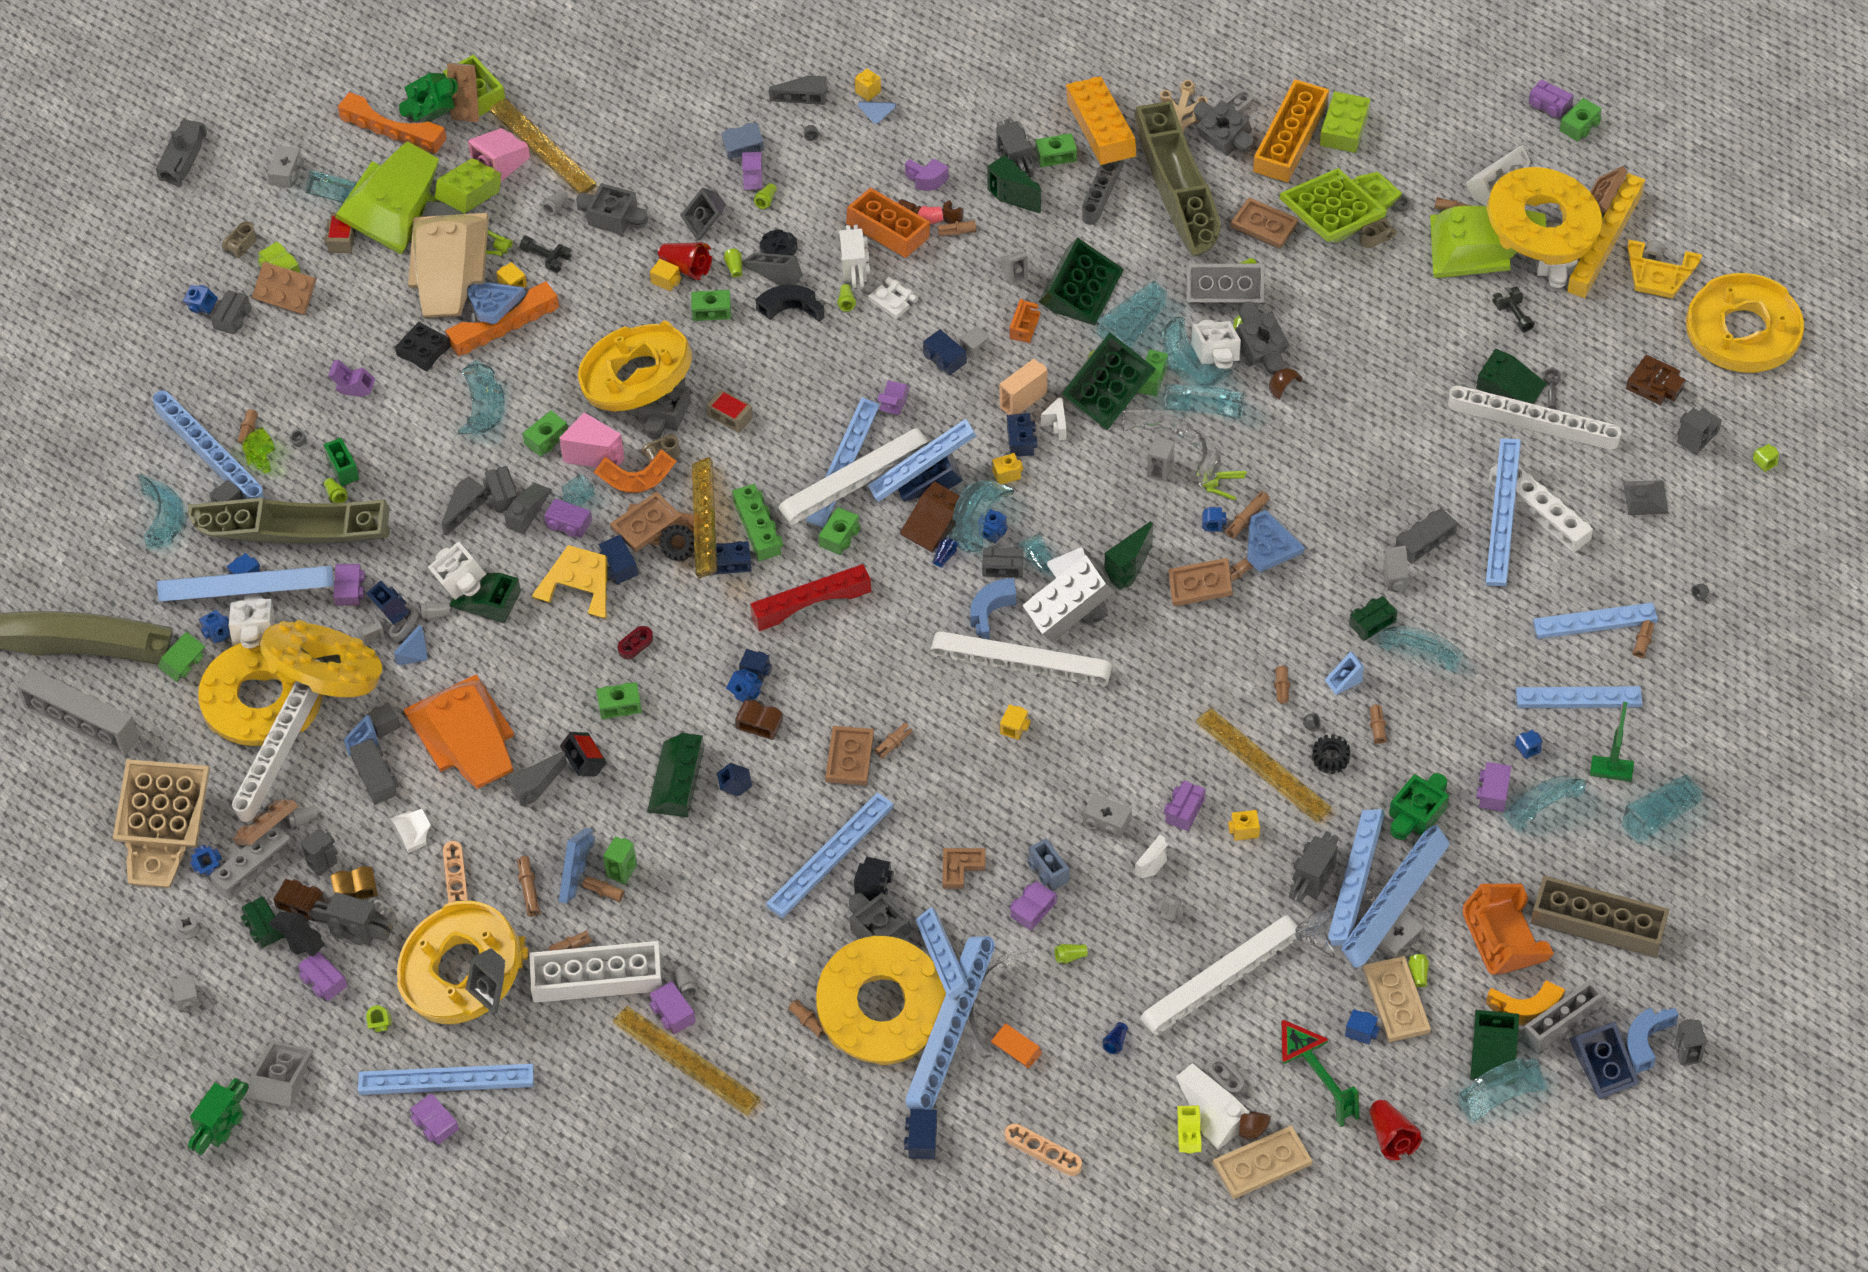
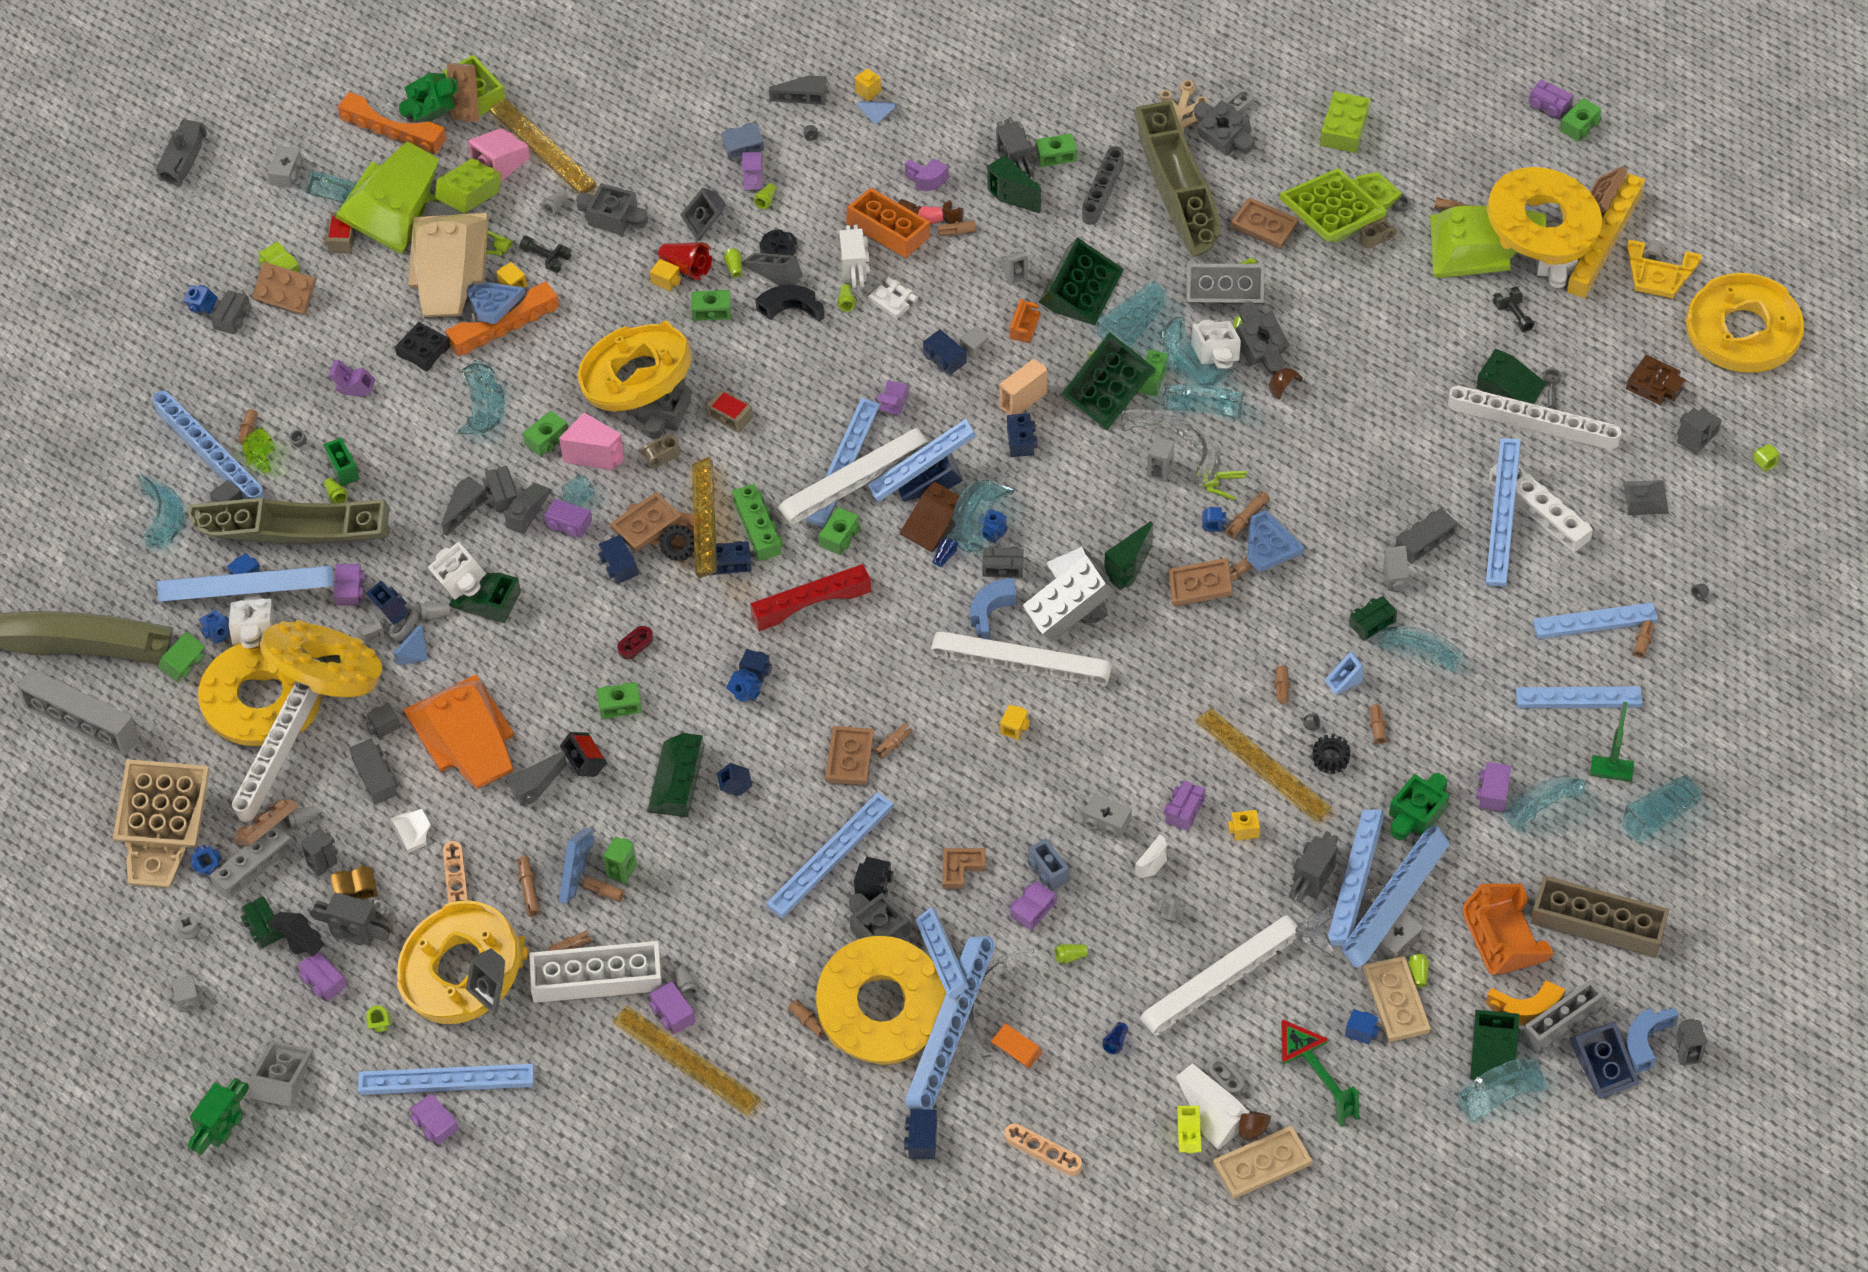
dark tan piece [222,221,257,258] -> none
reddish brown brick [273,878,325,921] -> none
medium blue slope [343,715,379,756] -> none
yellow wing [532,545,607,619] -> none
orange plate [593,450,677,493] -> none
reddish brown brick [735,700,783,740] -> none
yellow brick [992,453,1023,485] -> none
clear light blue piece [1020,533,1053,573] -> none
white slope [1041,398,1066,440] -> none
light orange brick [1066,76,1136,165] -> none
light orange brick [1253,79,1329,183] -> none
red cone [1369,1100,1422,1160] -> none
white wedge [1466,145,1531,206] -> none
blue plate [1515,729,1543,759] -> none

